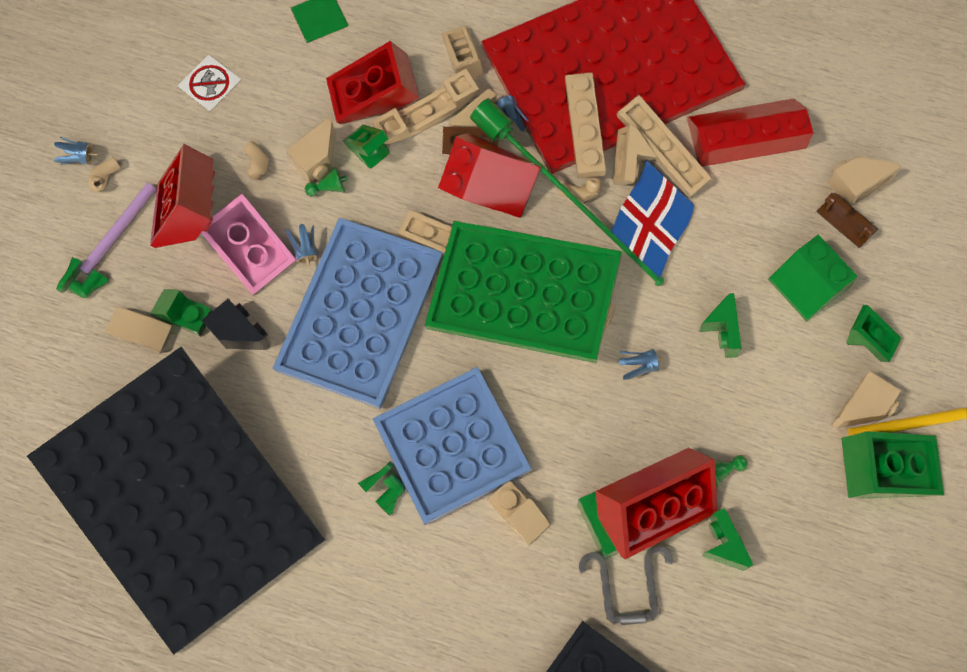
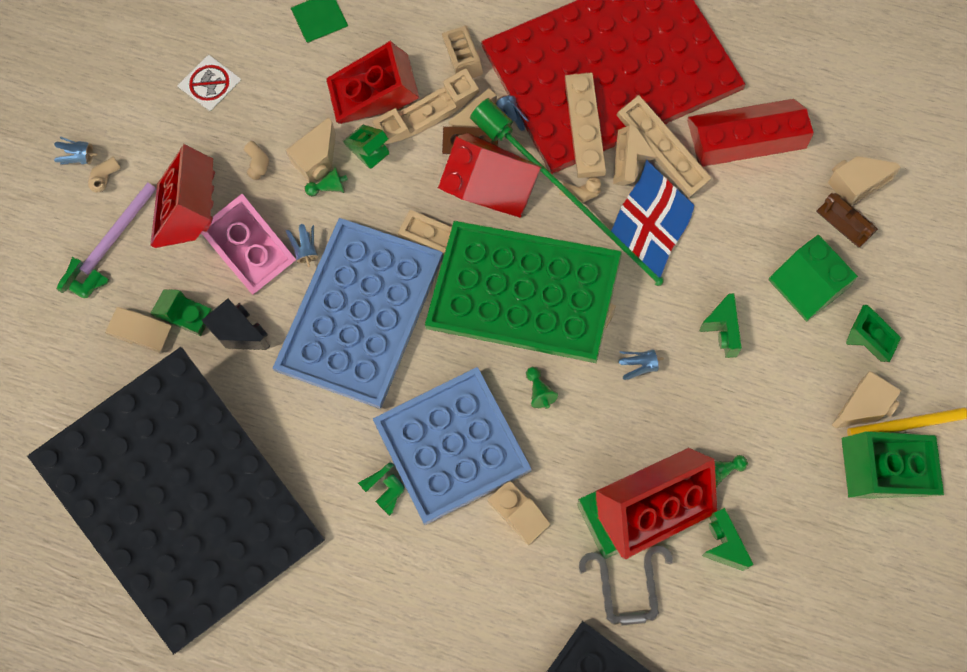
none -> green piece [526,366,558,409]

